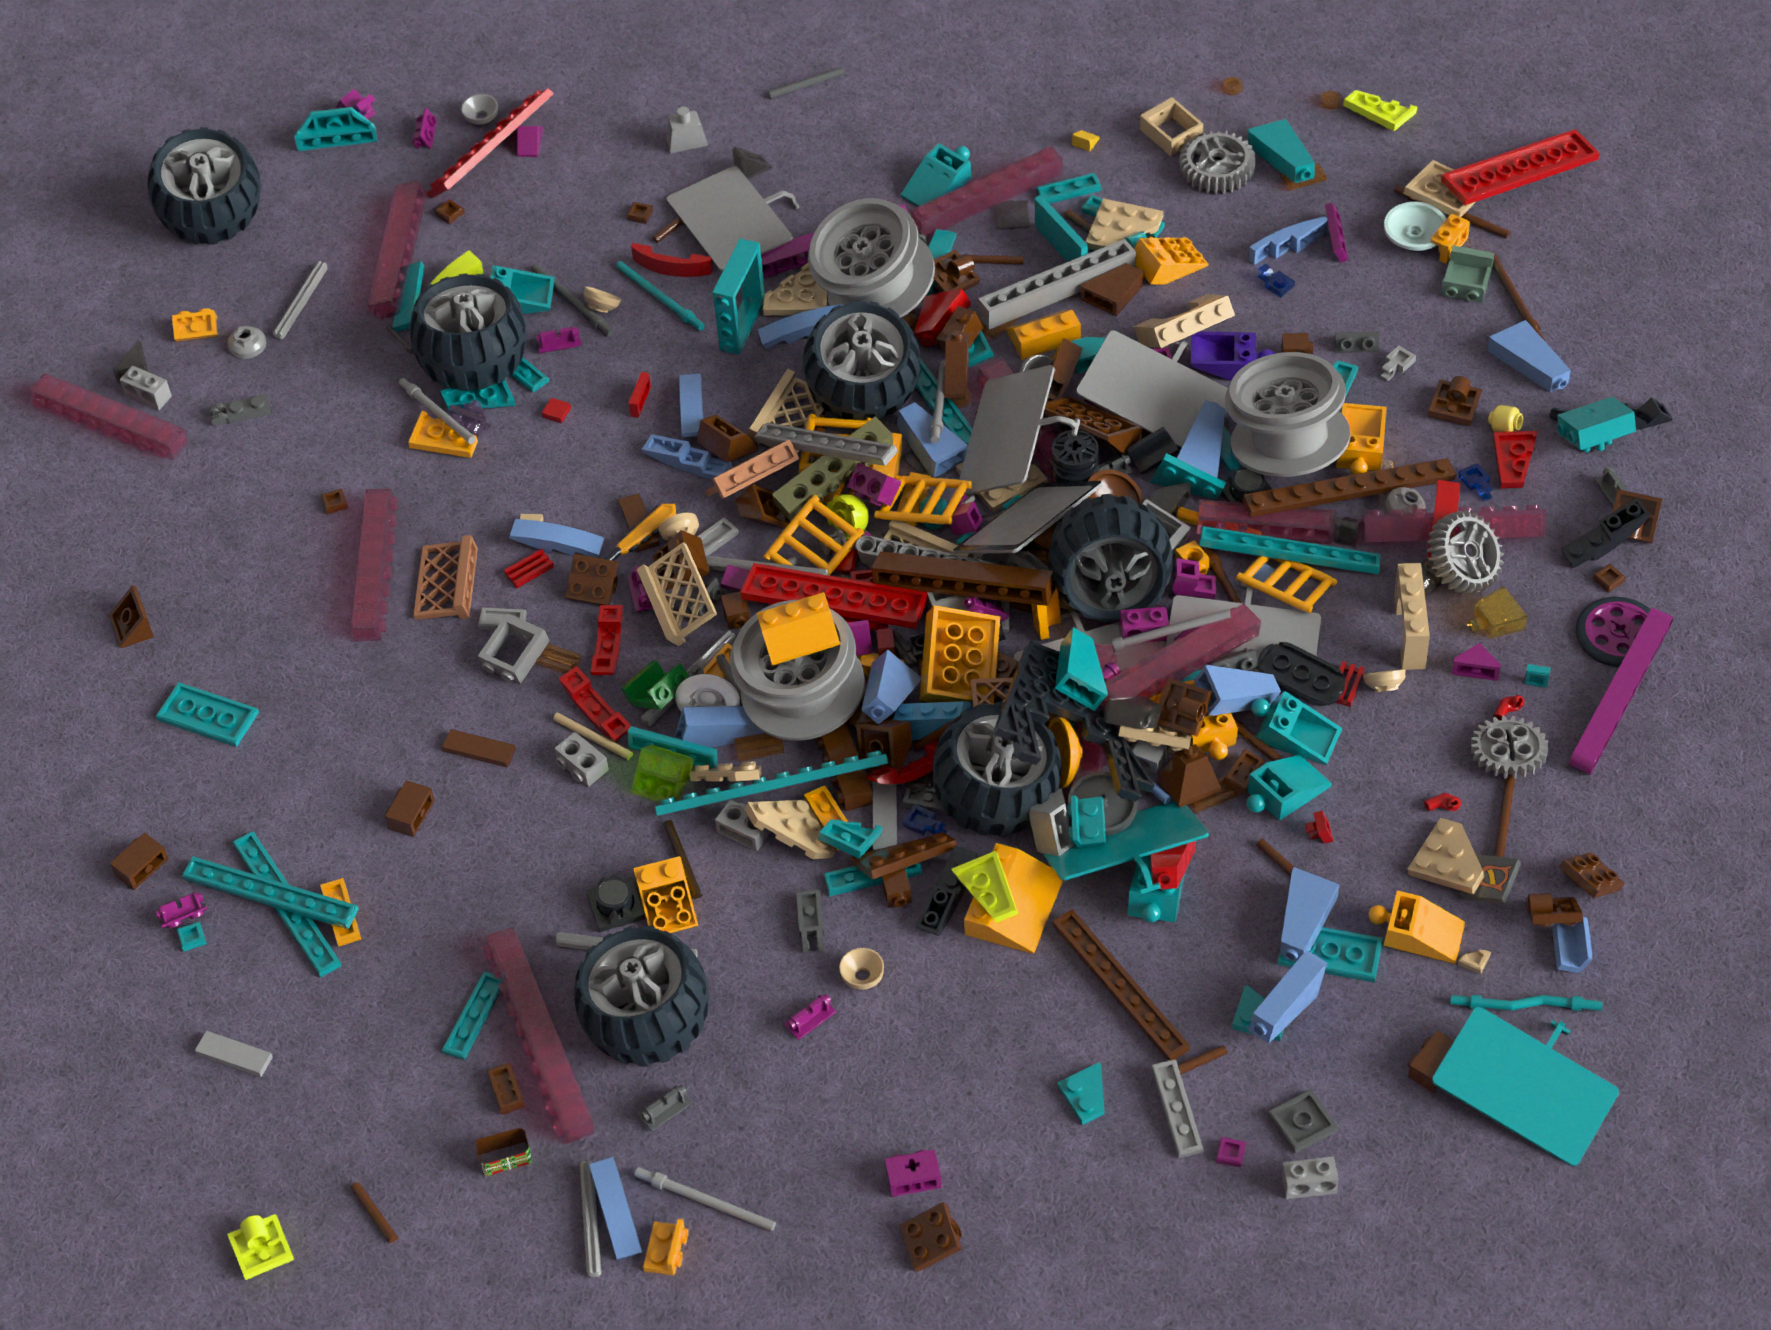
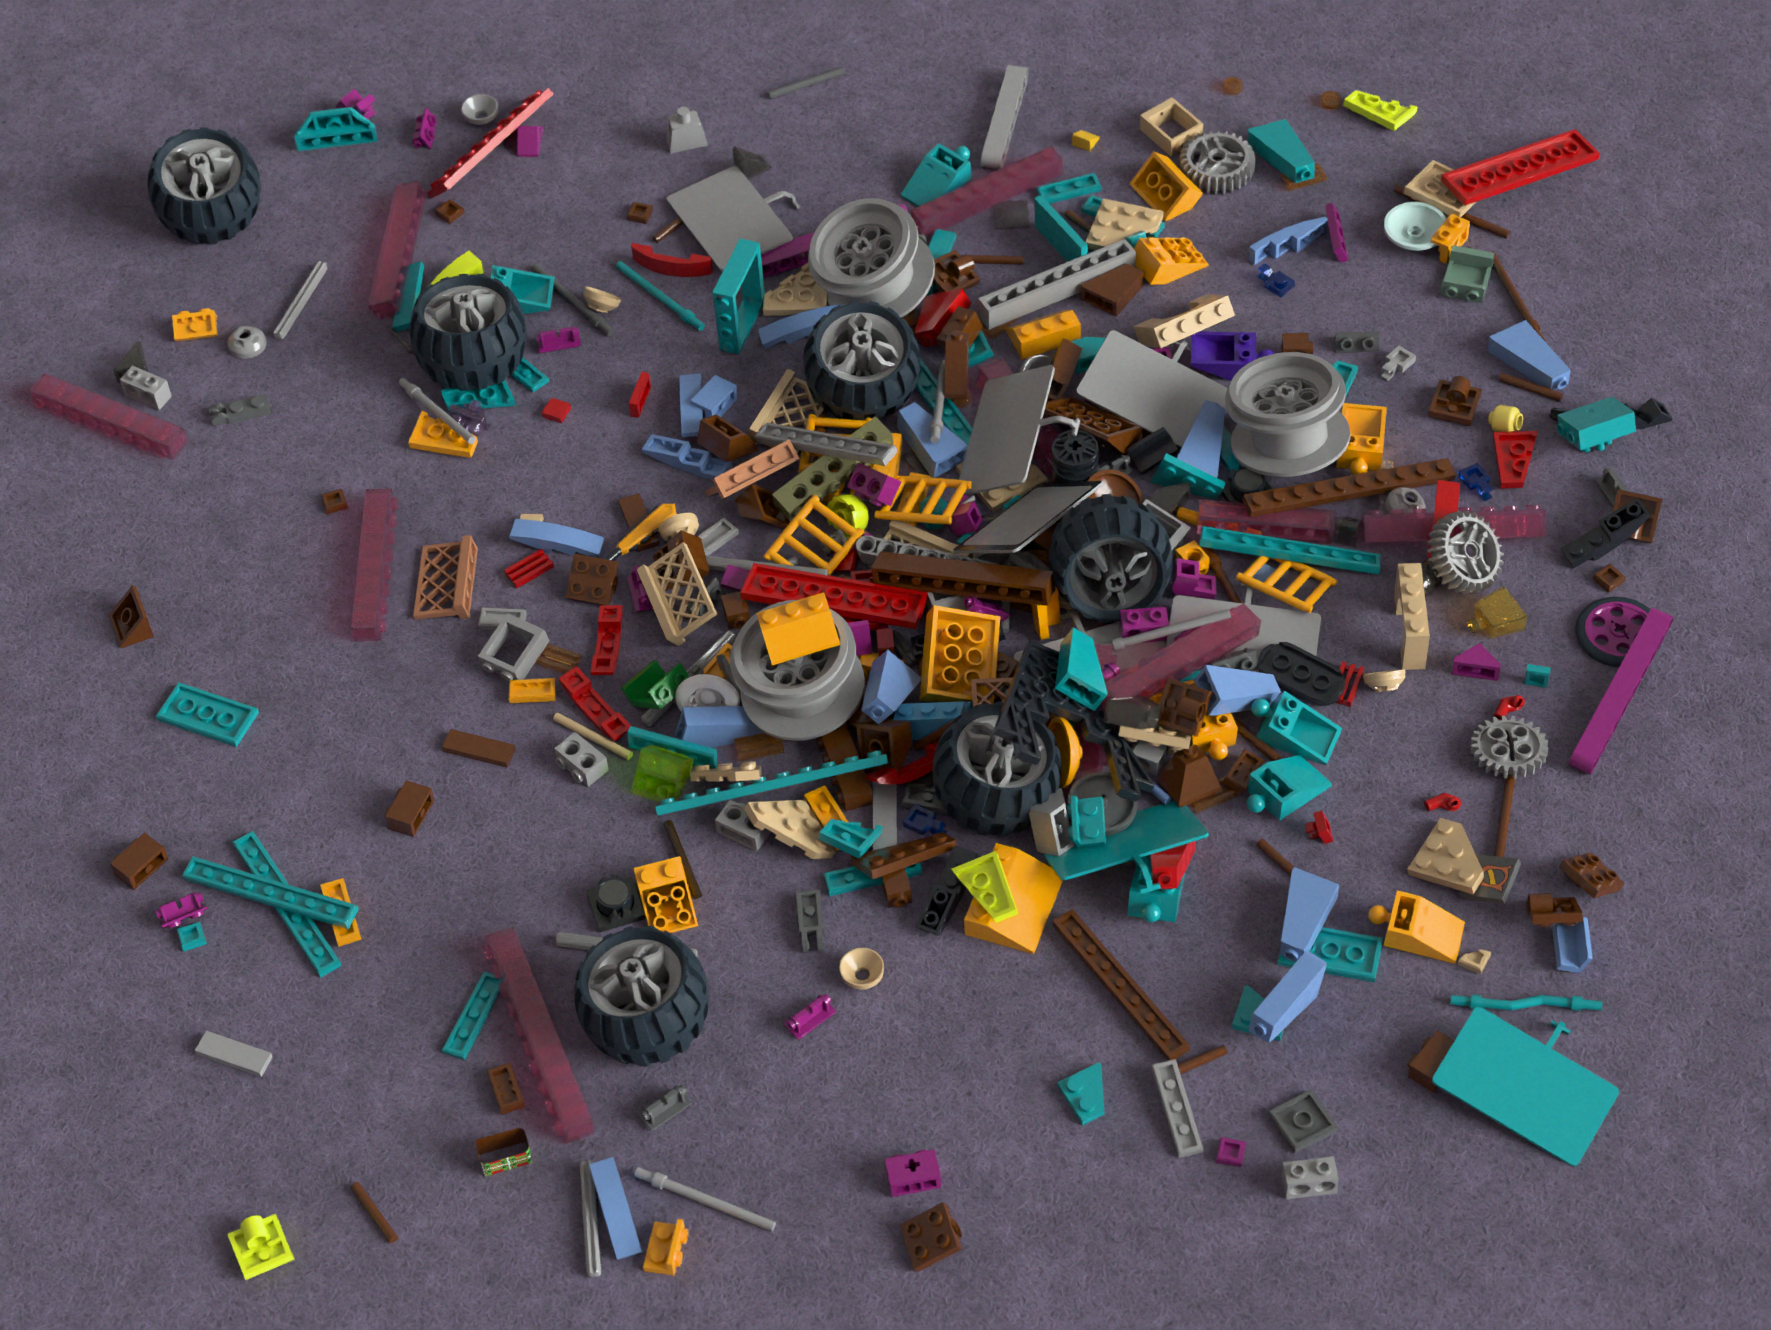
none -> light orange plate [509,678,556,703]
none -> medium blue panel [691,376,737,418]
none -> light grey beam [981,65,1028,170]
none -> light orange slope [1129,151,1203,221]
none -> reddish brown bar [1499,373,1564,402]

